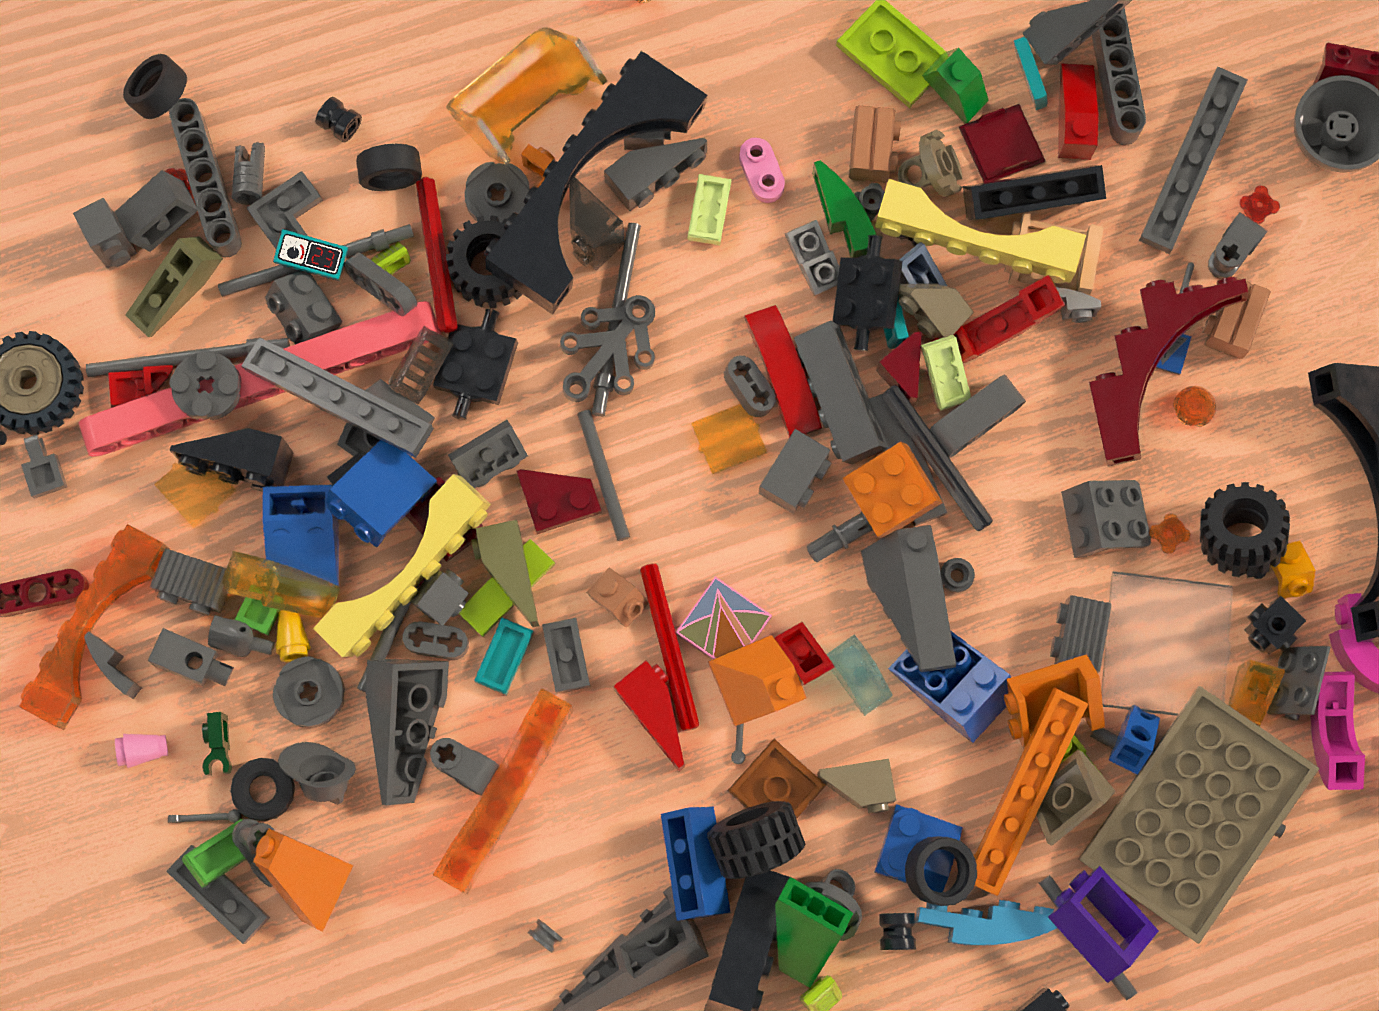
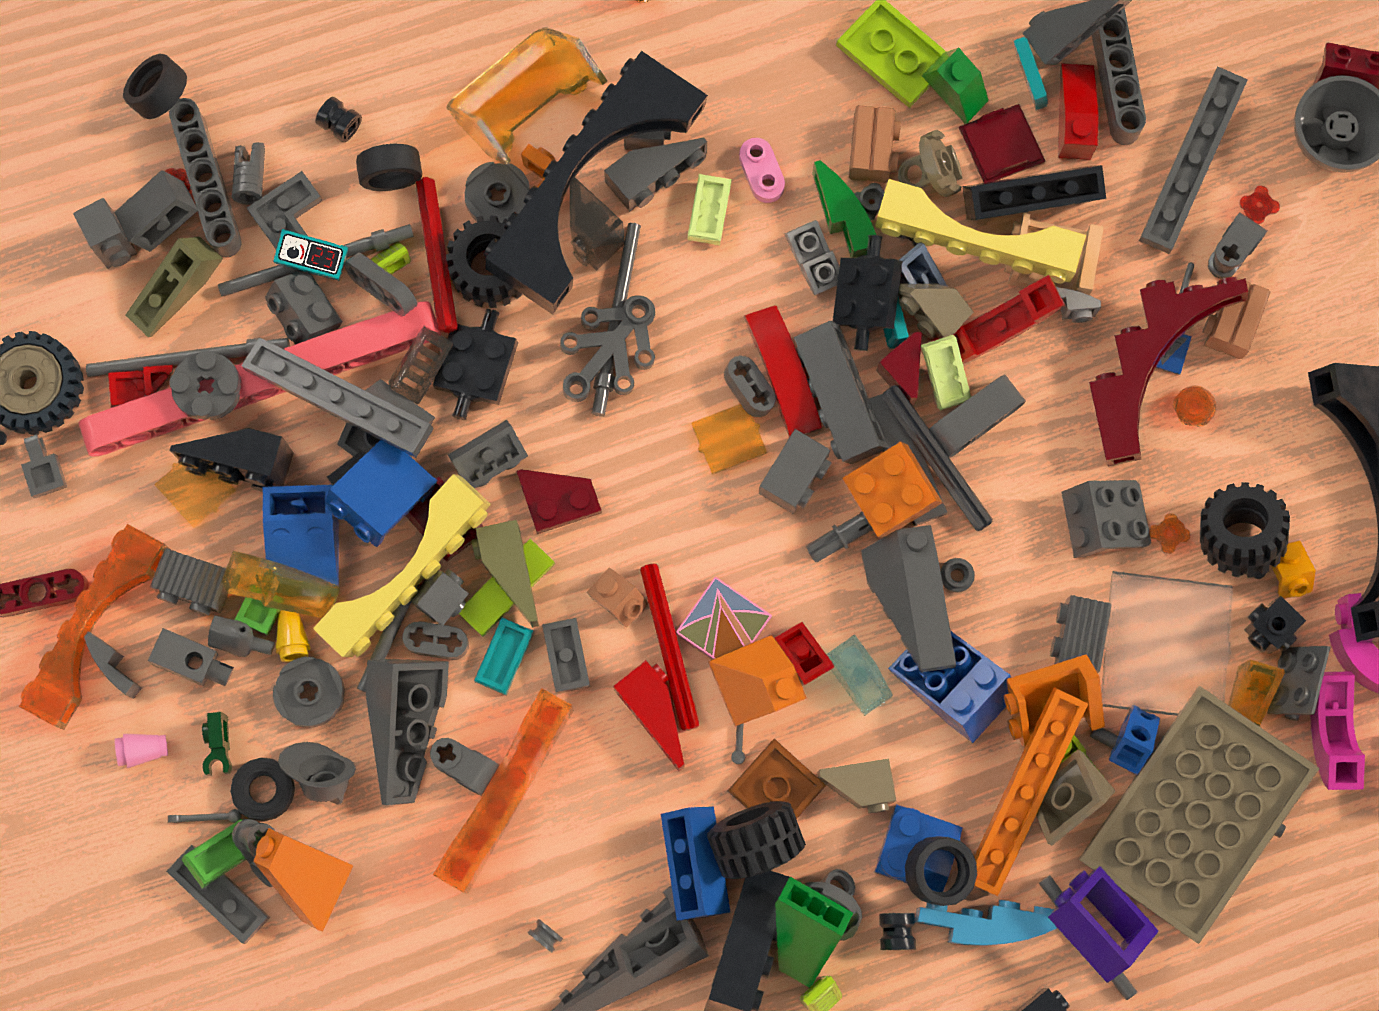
dark grey bar [577,410,630,541] -> none

